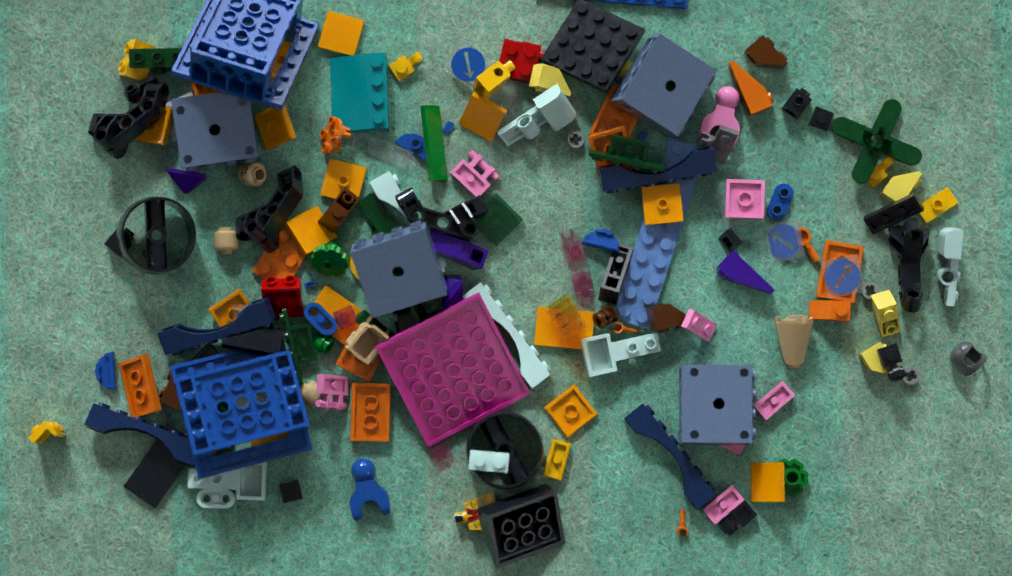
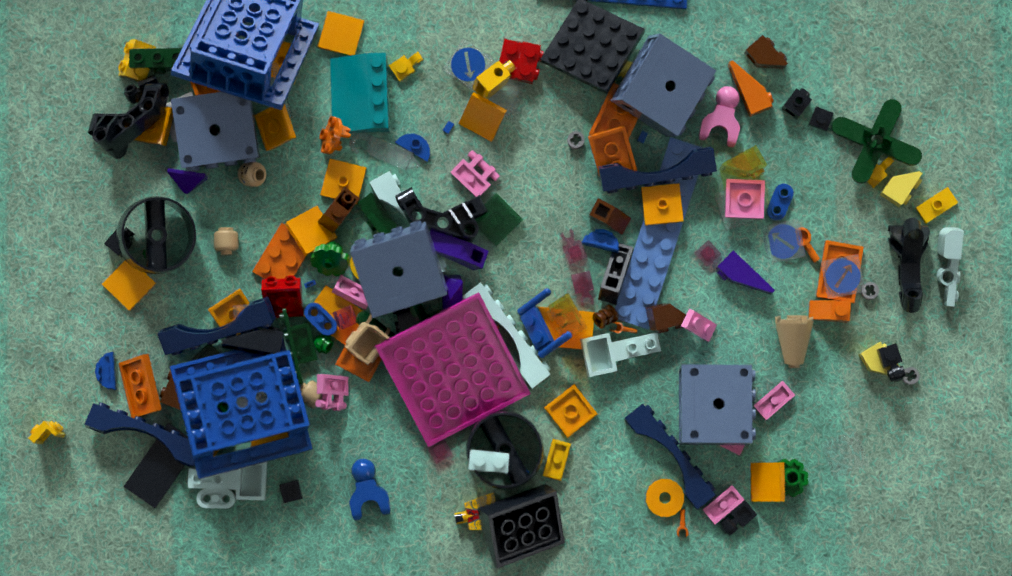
black connector [235,165,303,253] -> none
orange plate [350,383,391,442] -> none
green tile [420,105,448,182] -> none
light aqua plate [497,84,576,147] -> none
light yellow slope [529,64,571,97] -> none
dark green bracket [588,134,665,173] -> none
flat silver plate [699,125,739,164] -> none
black tile [718,228,742,253] -> none
black plate [863,192,924,235] -> none
light yellow slope [871,290,900,338] -> none
dark grey helmet [950,341,988,376] -> none
none -> light orange tile [102,260,157,311]
none -> bright pink plate [332,275,368,310]
none -> blue plate [517,288,572,359]
none -> reddish brown slope [589,198,631,235]
none -> light orange tile [646,479,684,517]
none -> clear pink plate [694,240,721,267]
none -> clear yellow slope [719,145,767,180]

